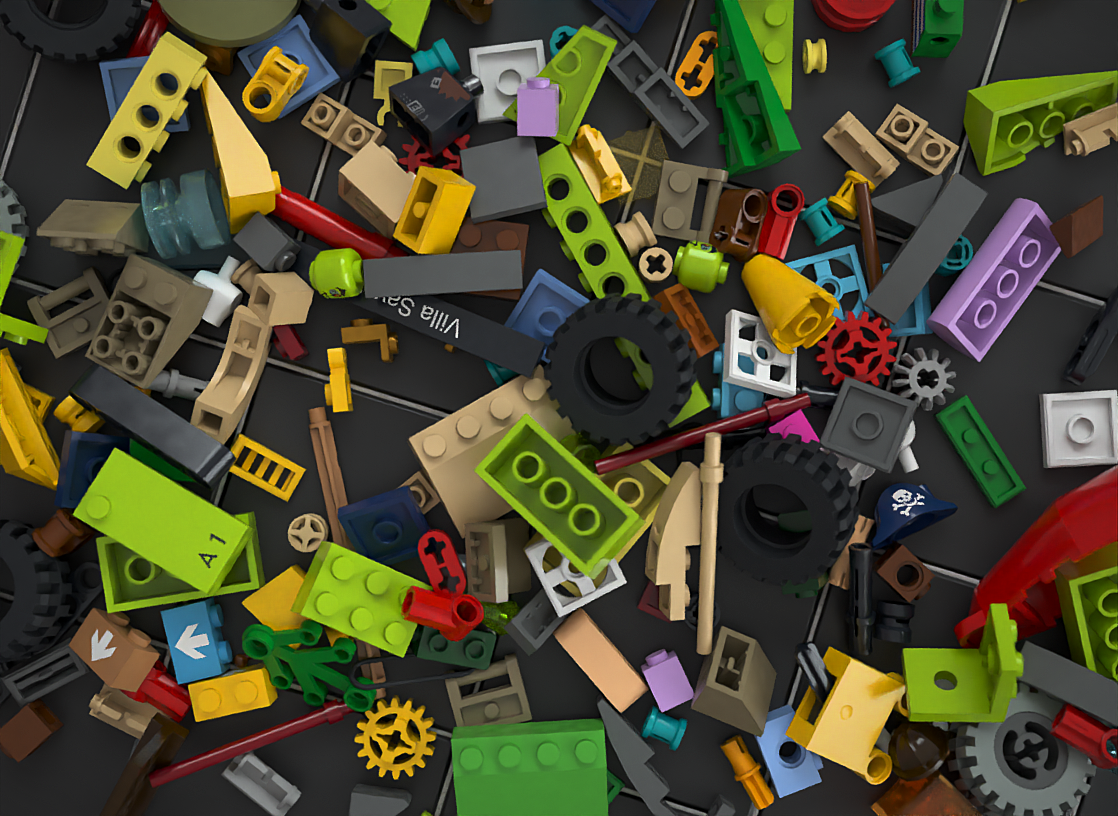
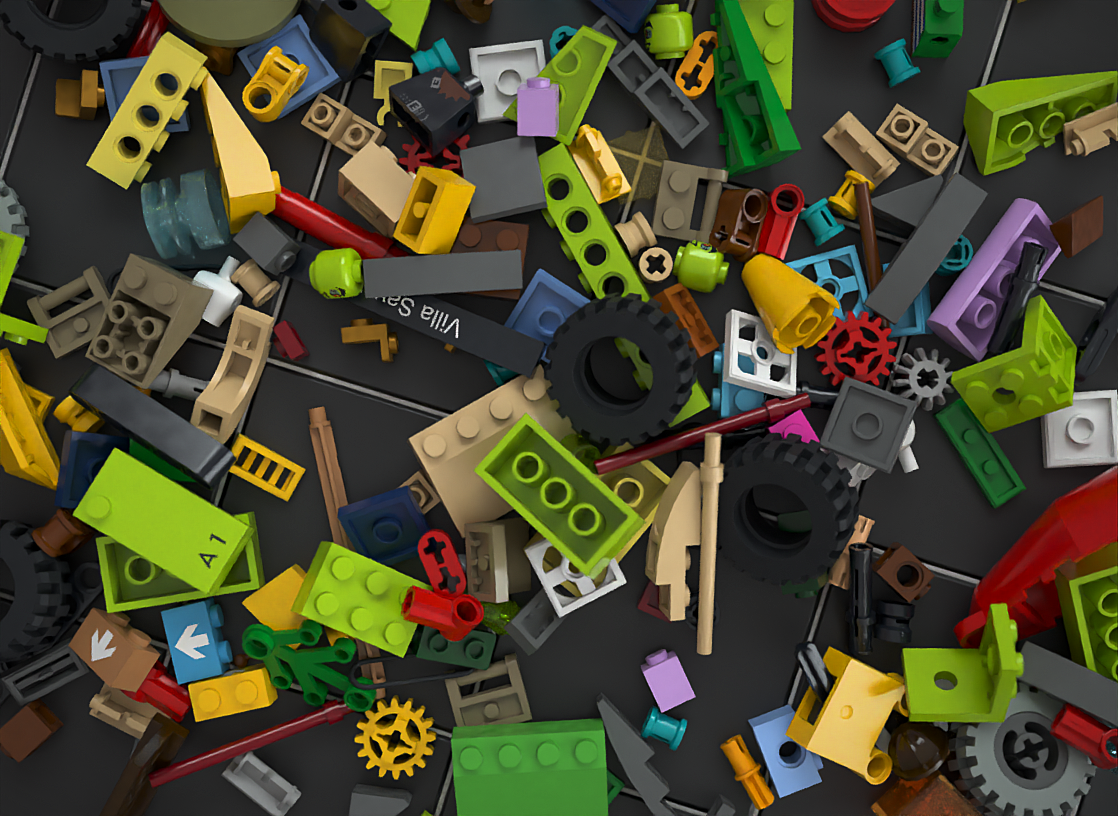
dark tan slope [37,199,150,258] -> none
tan brick [247,272,314,326] -> none
tan wheel [288,513,329,552] -> none
yellow plate [325,348,353,413] -> none
light nougat beam [553,607,650,713] -> none
dark tan slope [691,626,777,737] -> none
light yellow bush [802,39,827,74] -> none
dark blue hat [870,483,958,552] -> none
none -> pearl gold bracket [55,69,105,120]
none -> lime head [644,4,694,59]
none -> lime bracket [951,295,1077,433]
none -> black pin [986,241,1049,355]

